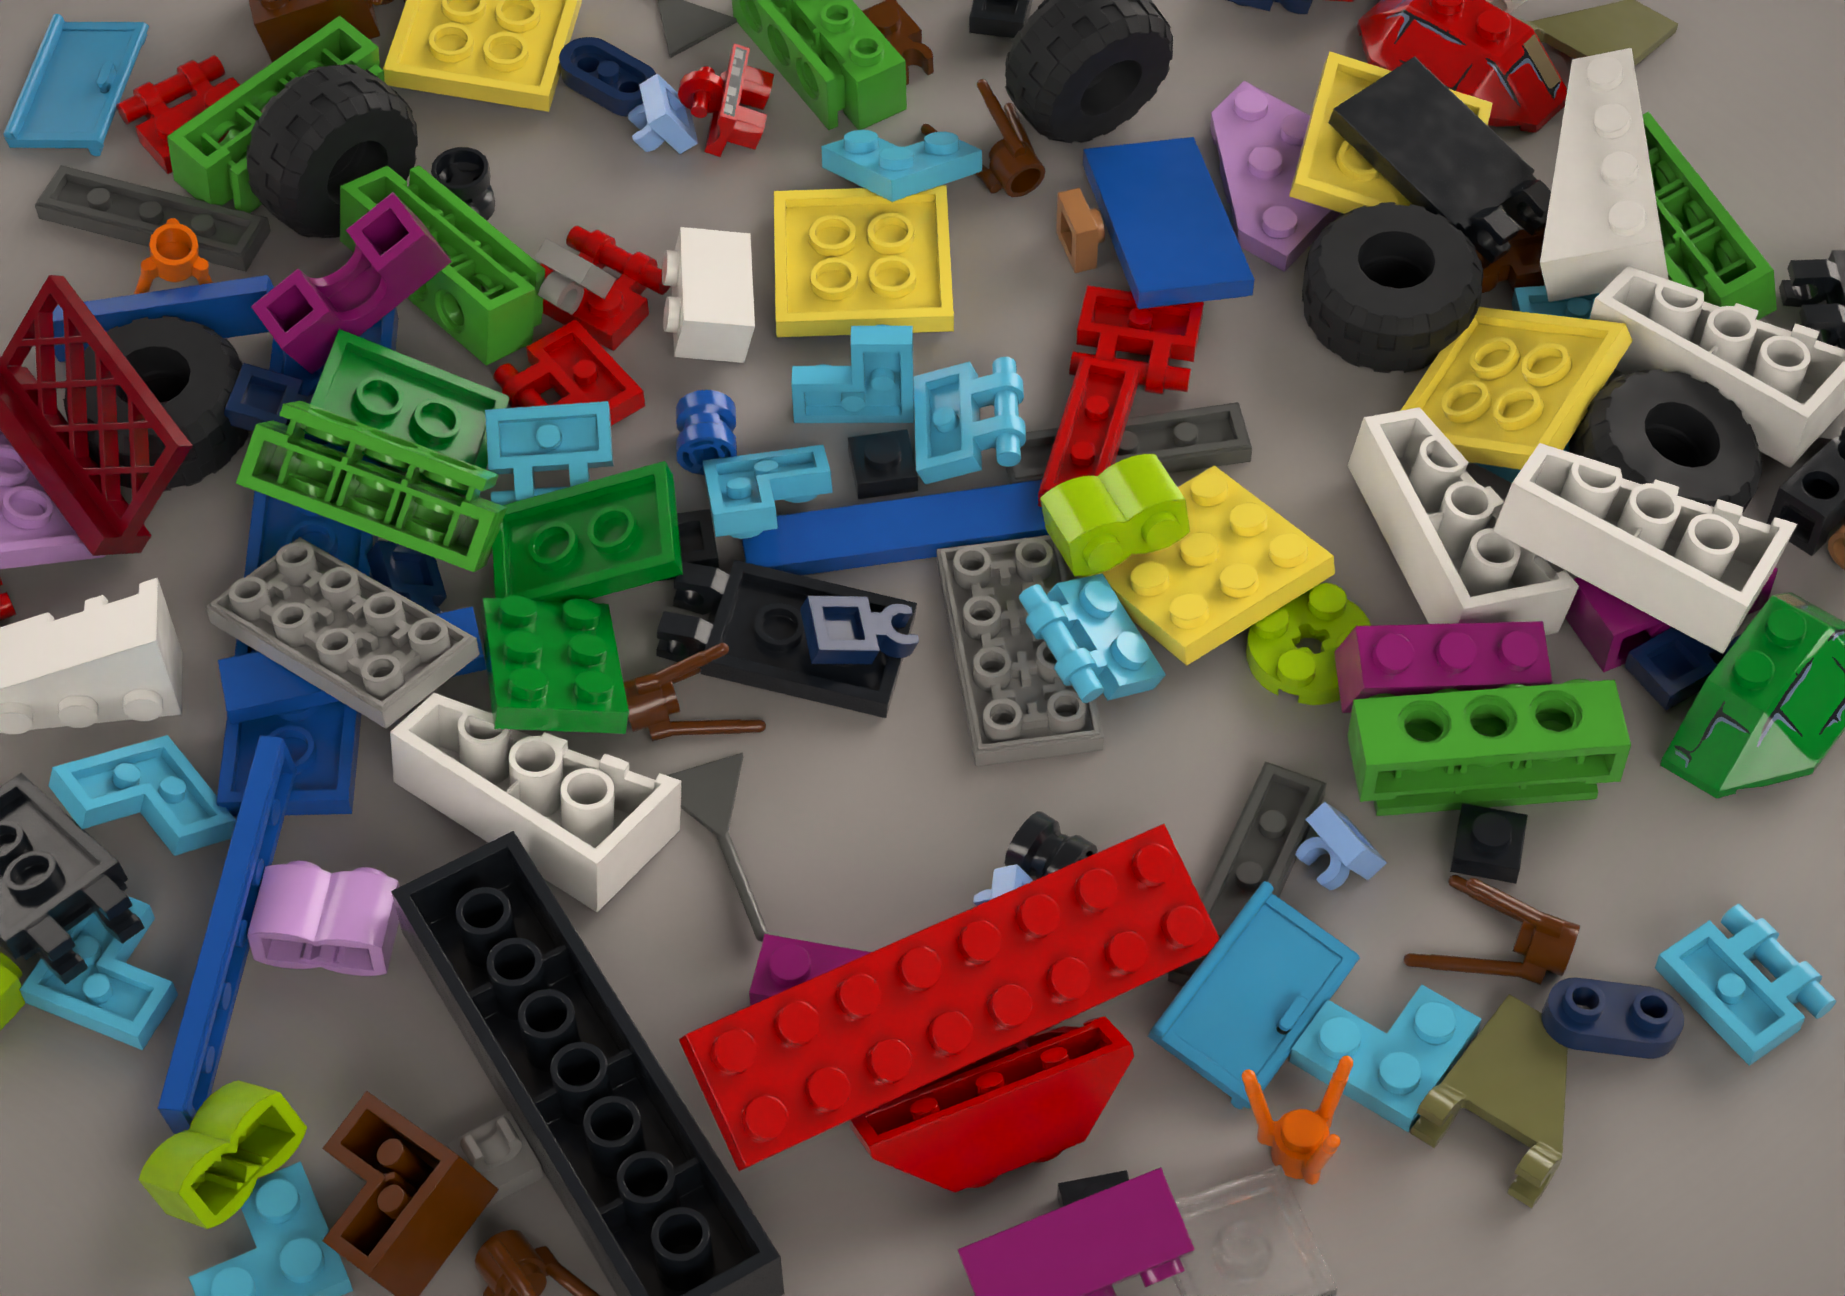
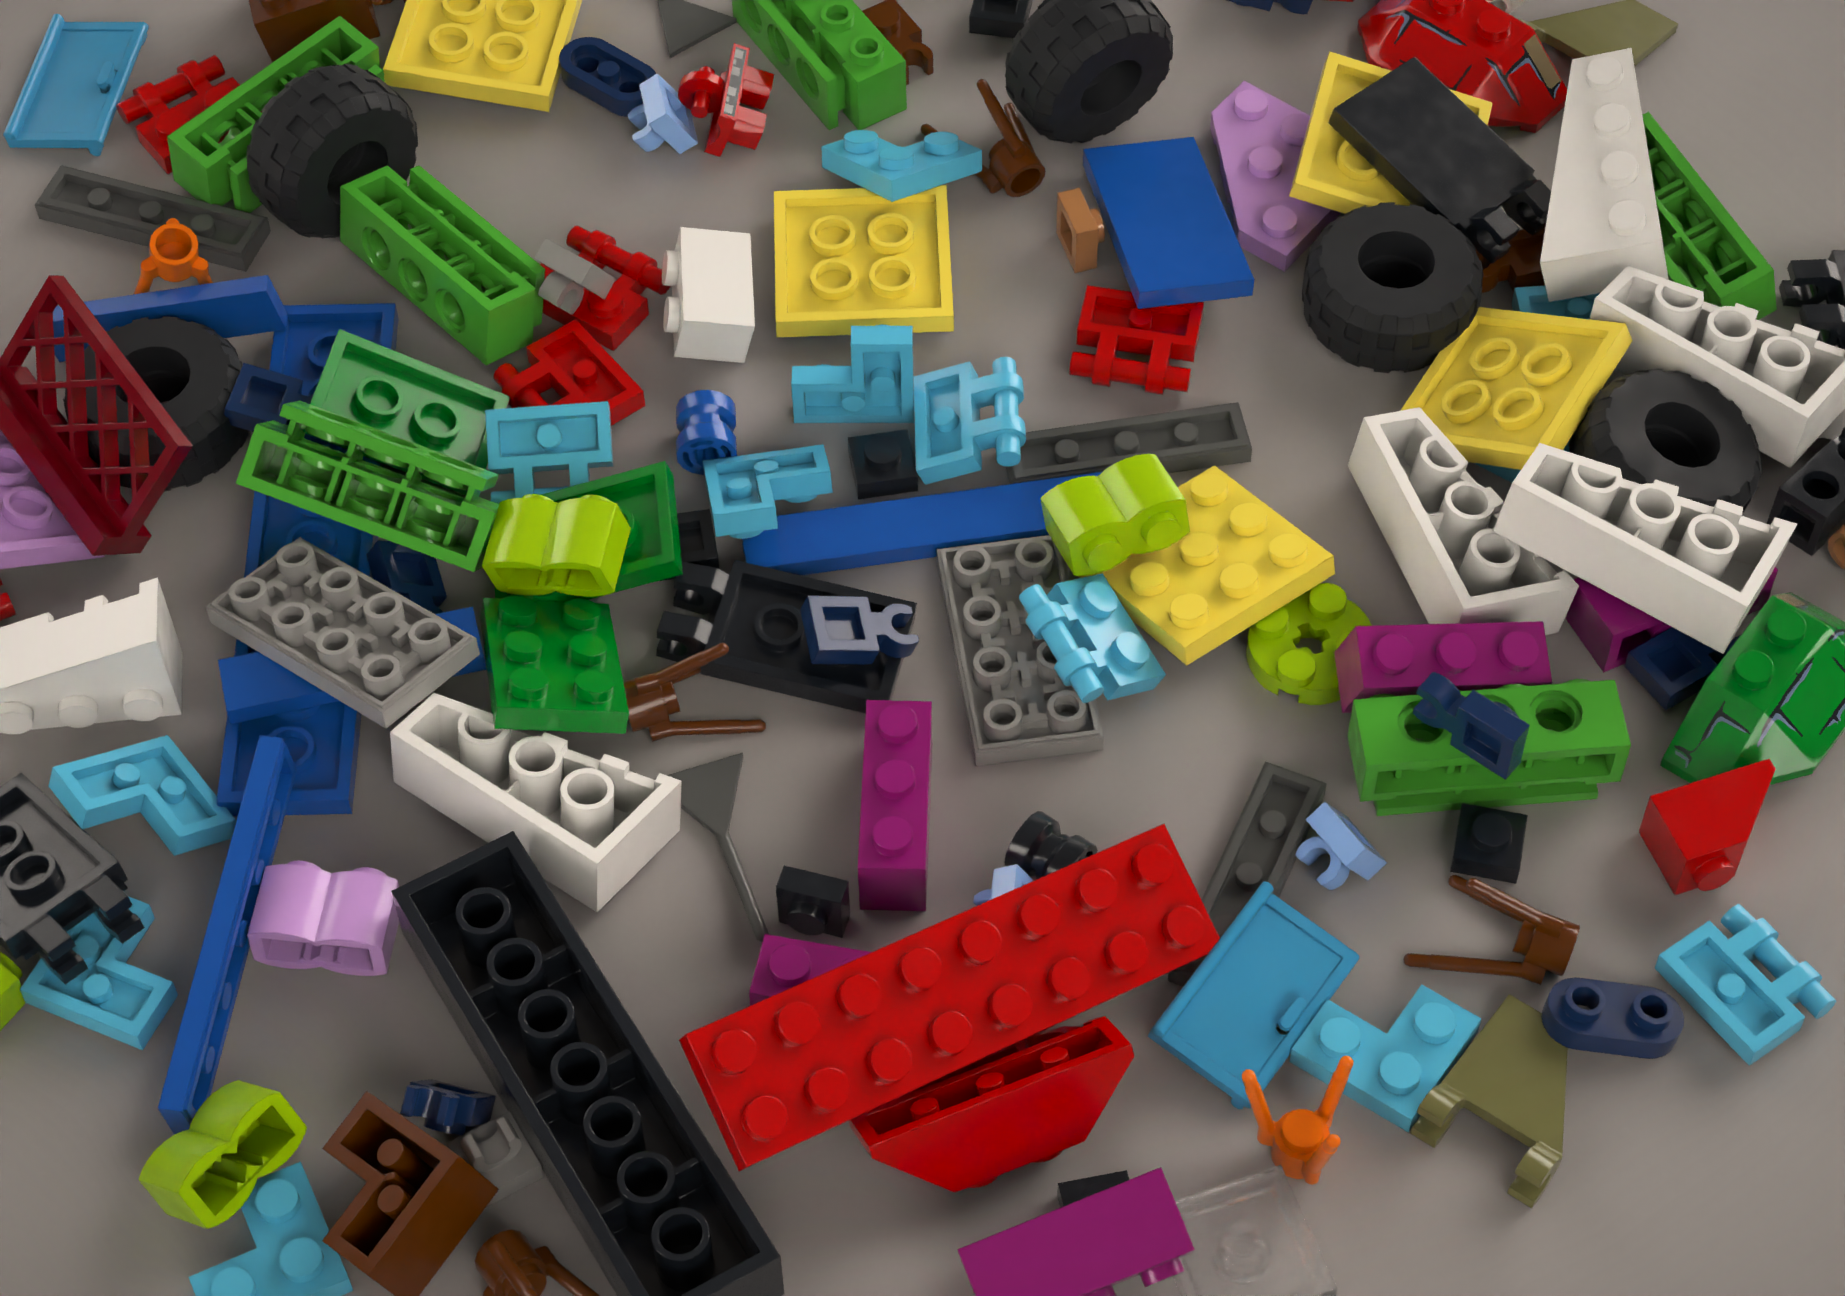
magenta arch [251,192,452,374] -> none
black wheel [431,147,495,221] -> none
red tile [1038,356,1140,507] -> none
none -> dark blue plate [400,1079,496,1135]
none -> lime brick [482,494,631,597]
none -> black plate [776,865,850,938]
none -> magenta brick [858,700,933,911]
none -> dark blue plate [1413,672,1530,780]
none -> red slope [1639,758,1776,895]

